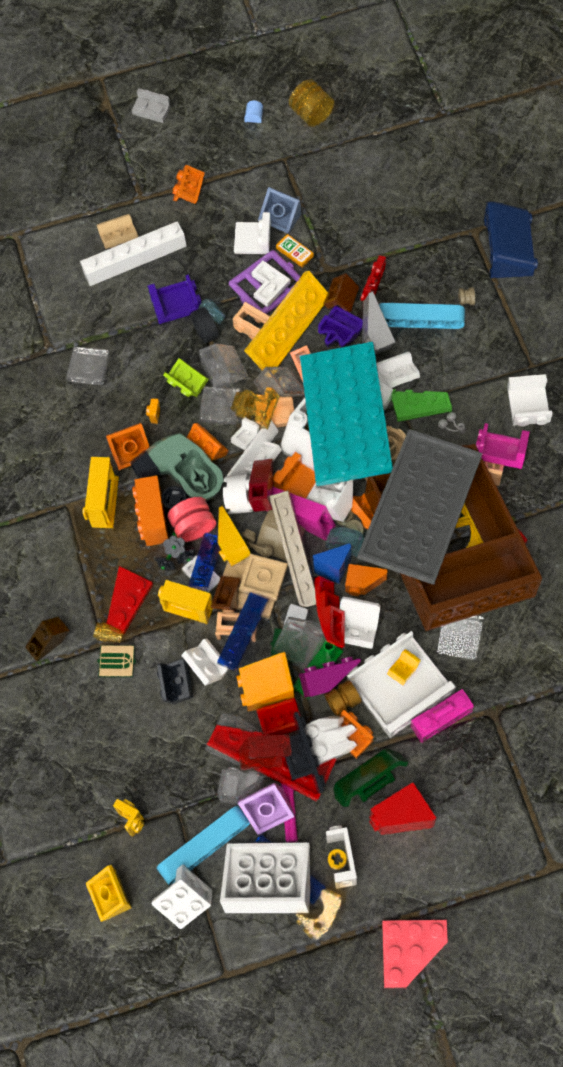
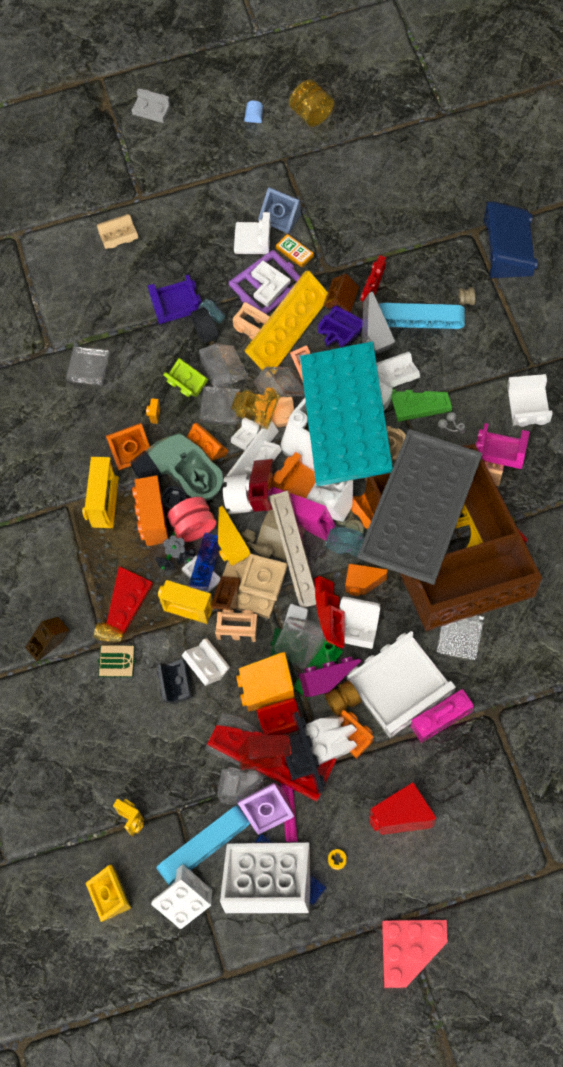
white brick [80,221,186,286] -> none
orange bracket [172,165,205,204] -> none
clear blue plate [217,592,268,672] -> none
clear yellow tile [296,889,346,940] -> none
blue slope [313,543,351,584] -> none
white panel [326,825,357,889] -> none
dark green piece [333,749,409,807] -> none
yellow bracket [387,649,421,685] -> none

